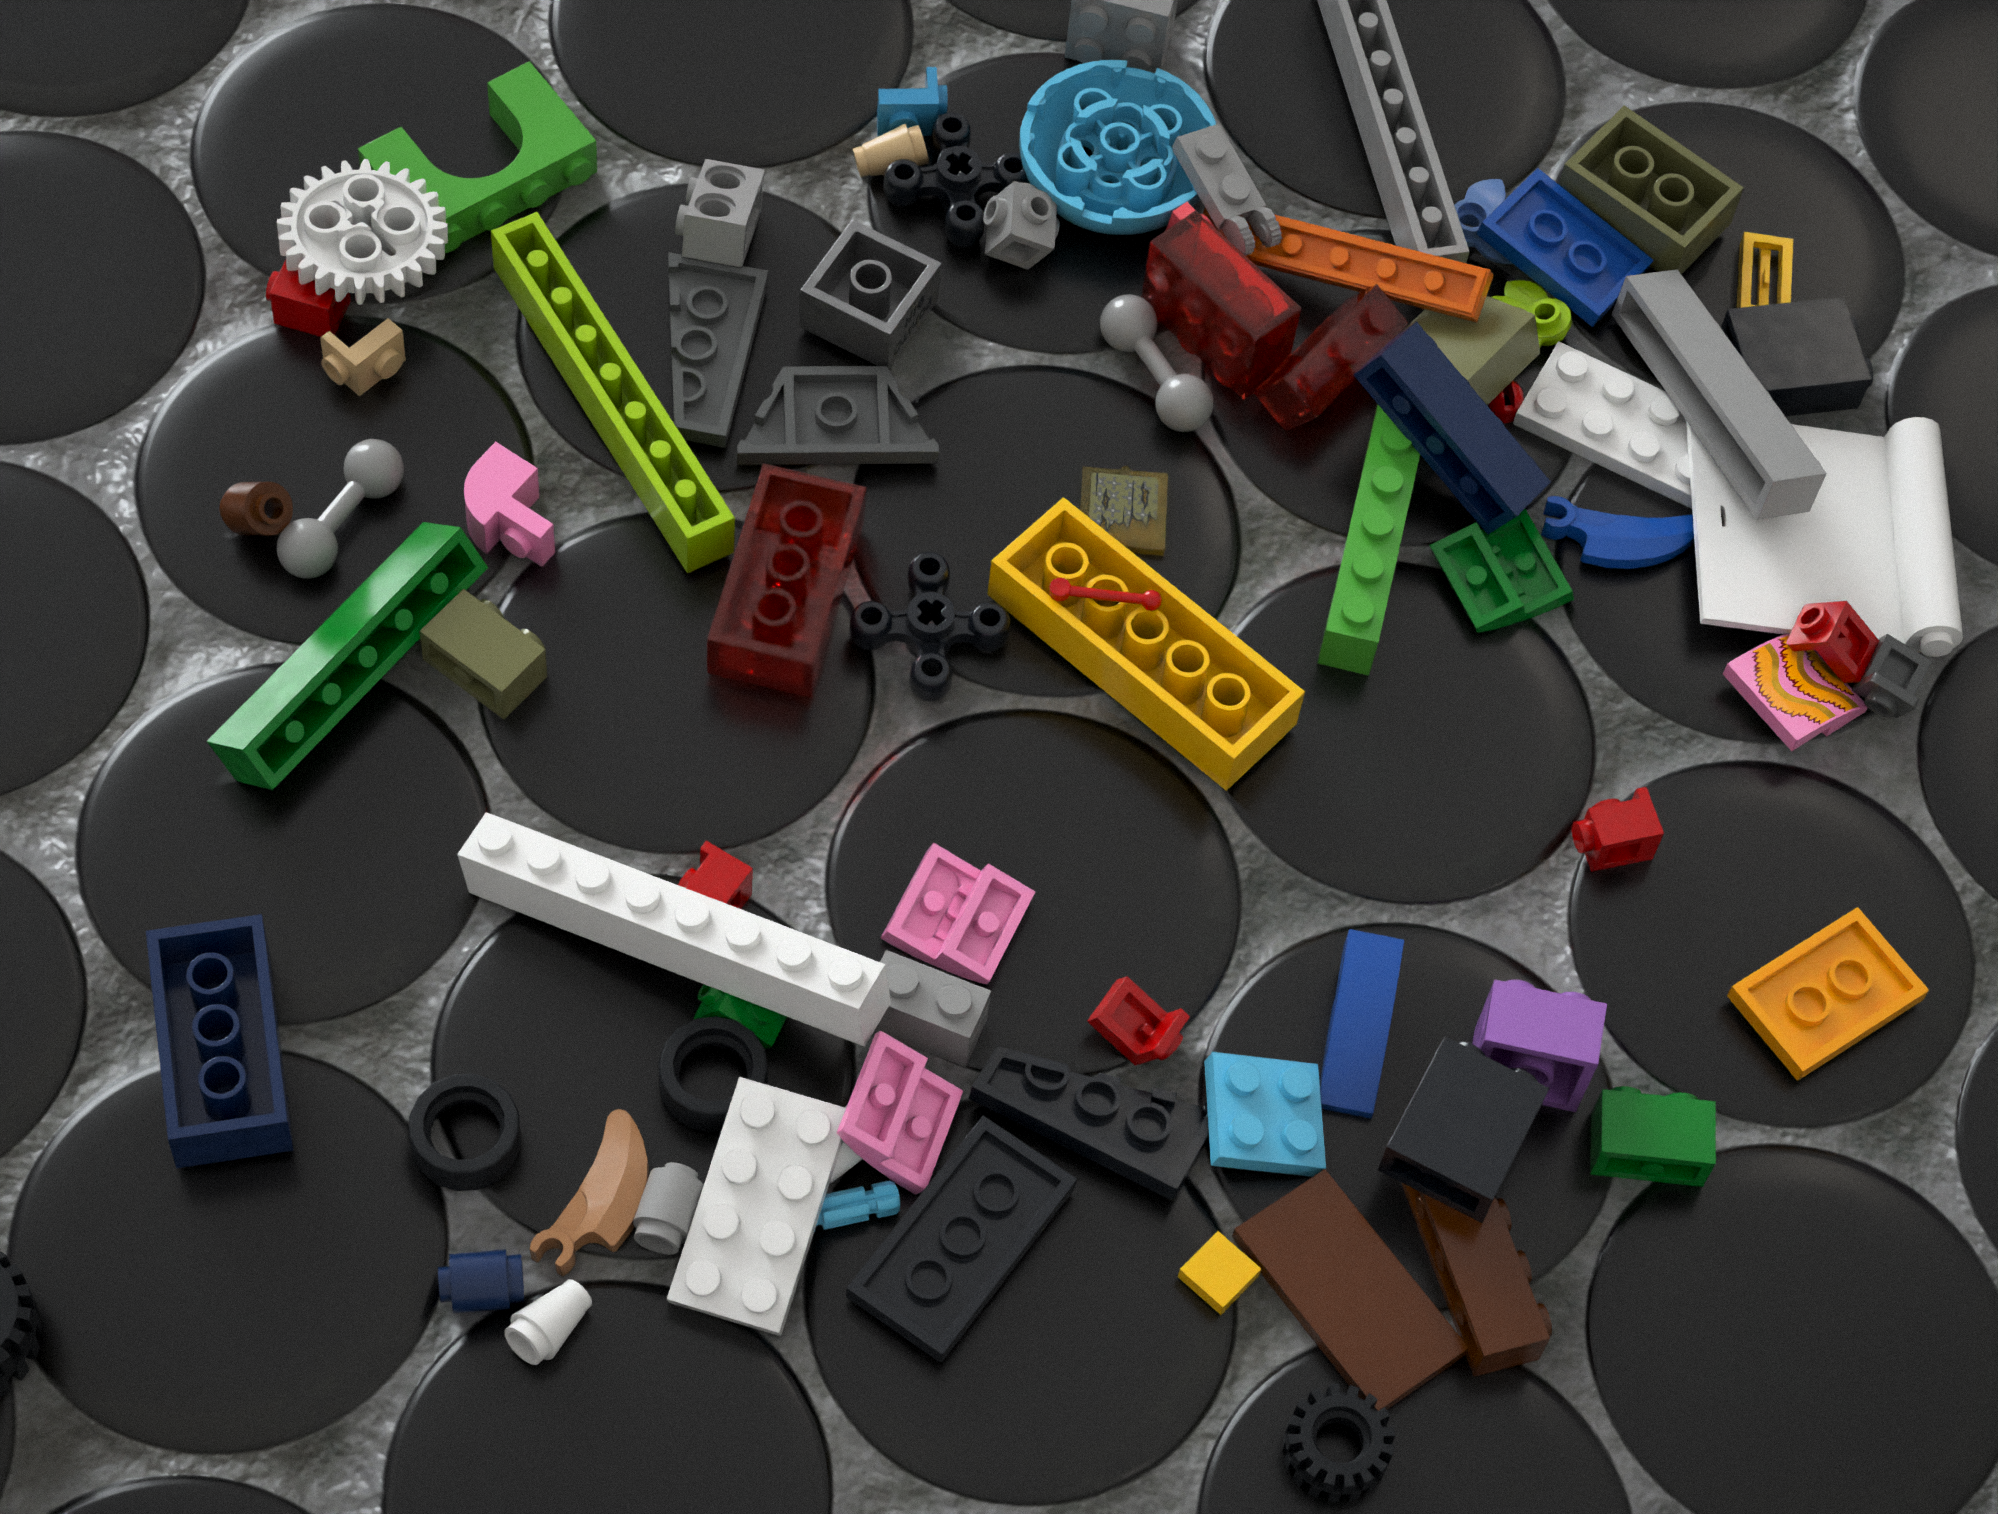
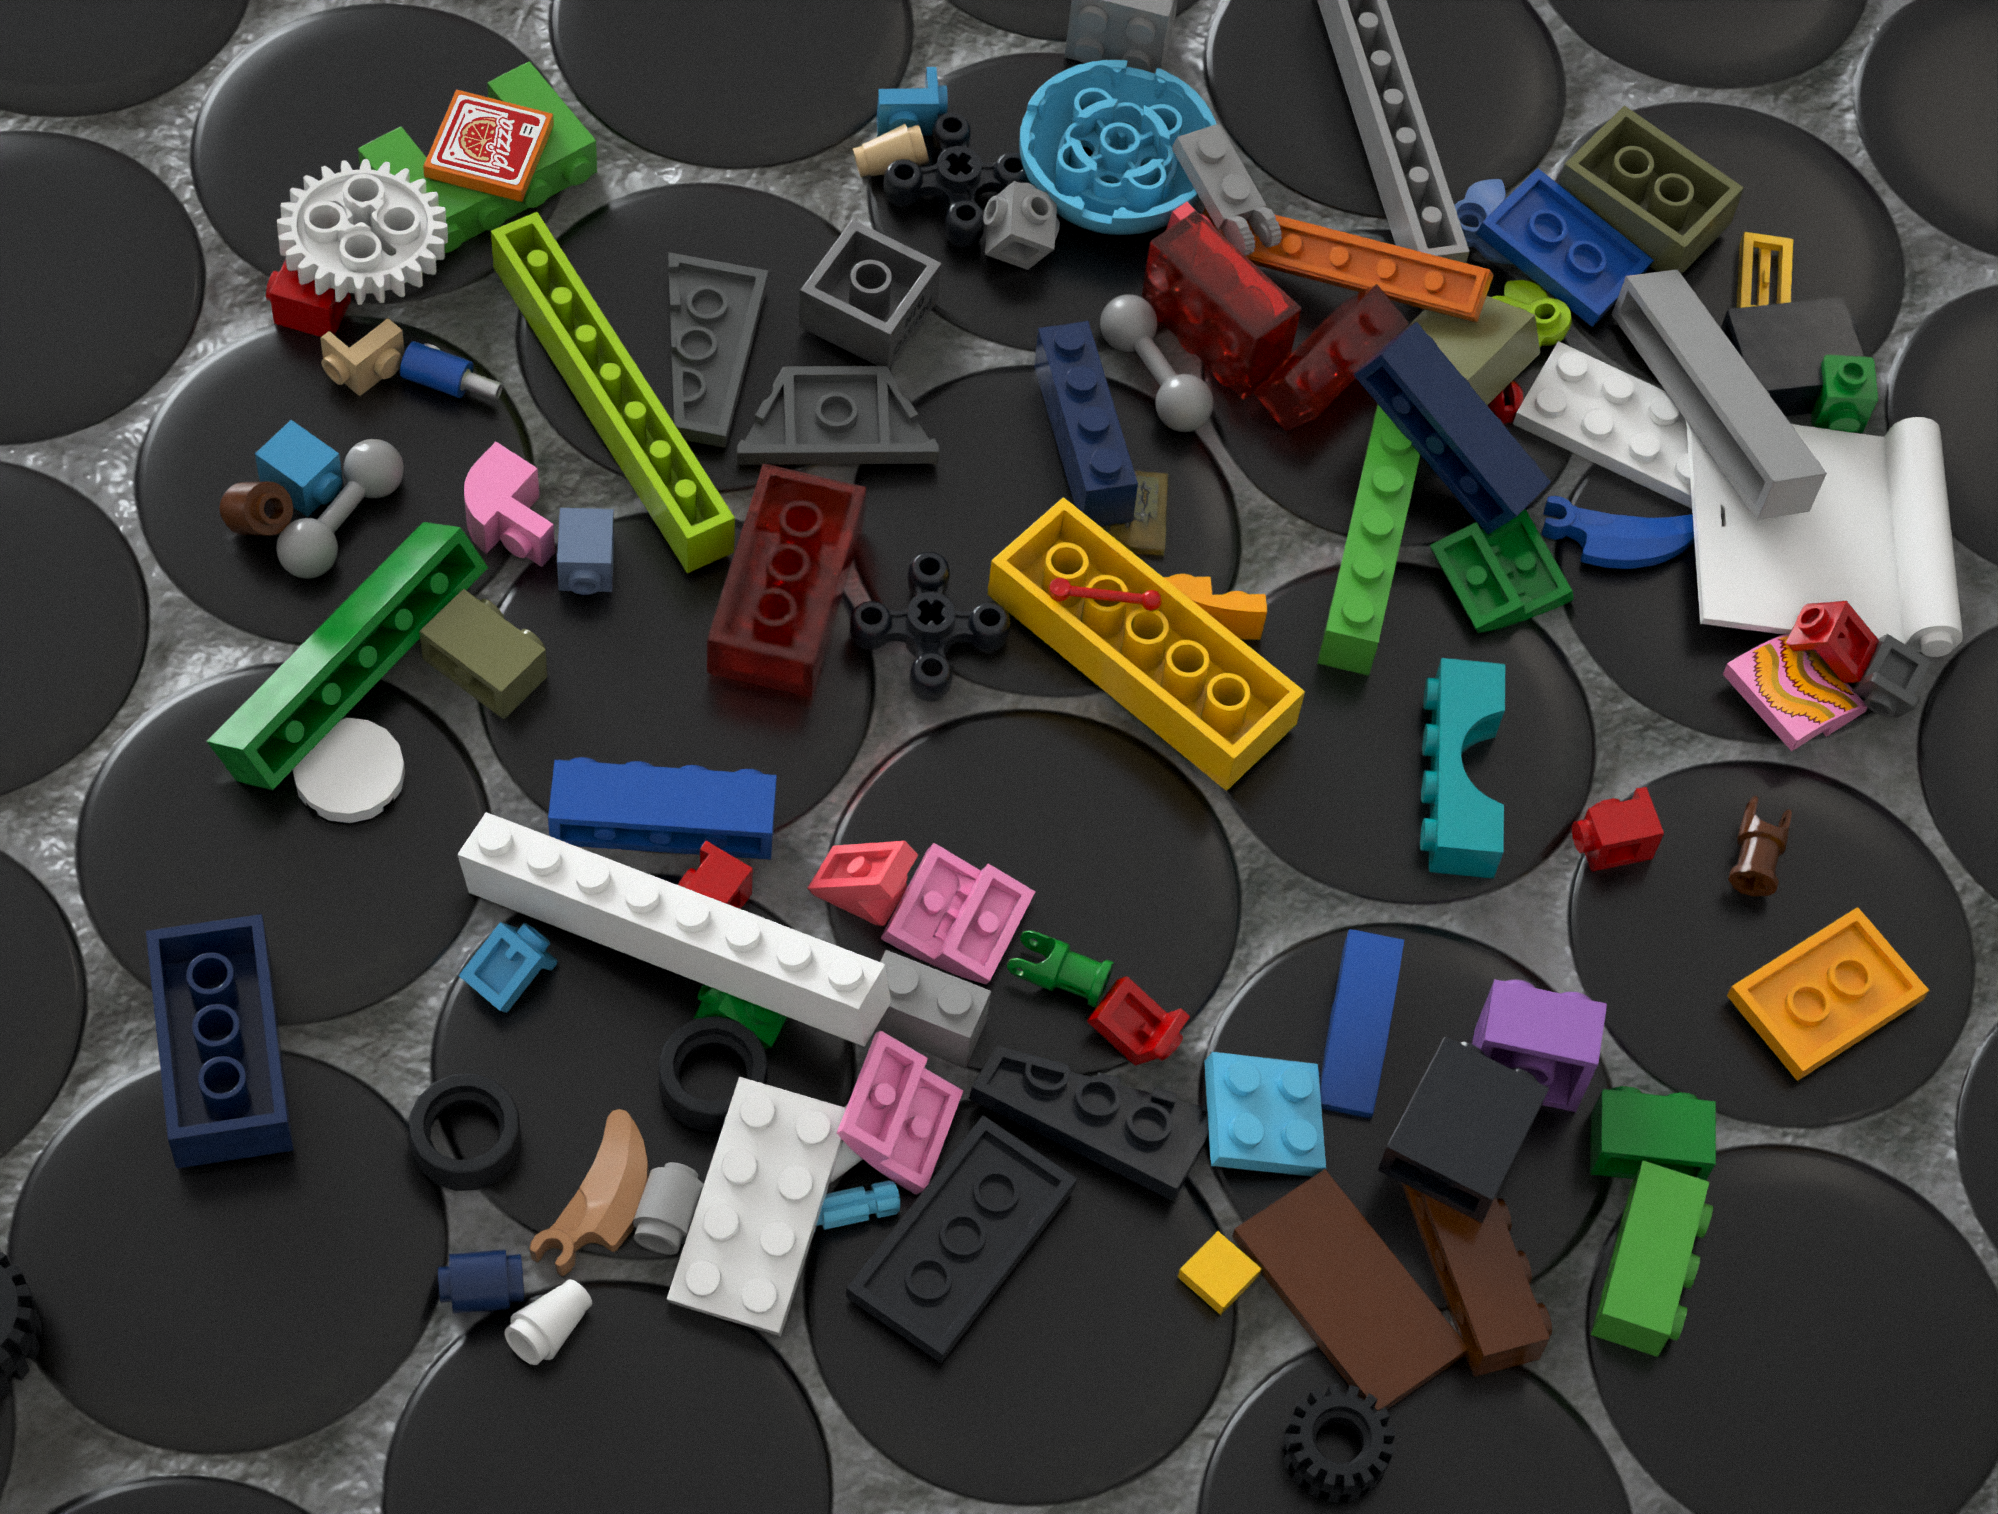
light grey brick [675,159,765,268] -> none
none -> dark azure brick [255,420,343,517]
none -> white tile [293,718,405,823]
none -> blue piece [400,341,503,400]
none -> tile [423,89,554,202]
none -> dark azure bracket [458,922,558,1013]
none -> blue brick [548,757,777,860]
none -> sand blue brick [557,508,615,595]
none -> coral slope [807,841,918,926]
none -> green piece [1007,930,1115,1008]
none -> dark blue brick [1034,321,1138,526]
none -> light orange slope [1164,574,1267,640]
none -> teal arch [1420,658,1505,878]
none -> bright green brick [1591,1161,1713,1357]
none -> reddish brown piece [1728,796,1792,896]
none -> green bracket [1811,355,1878,434]

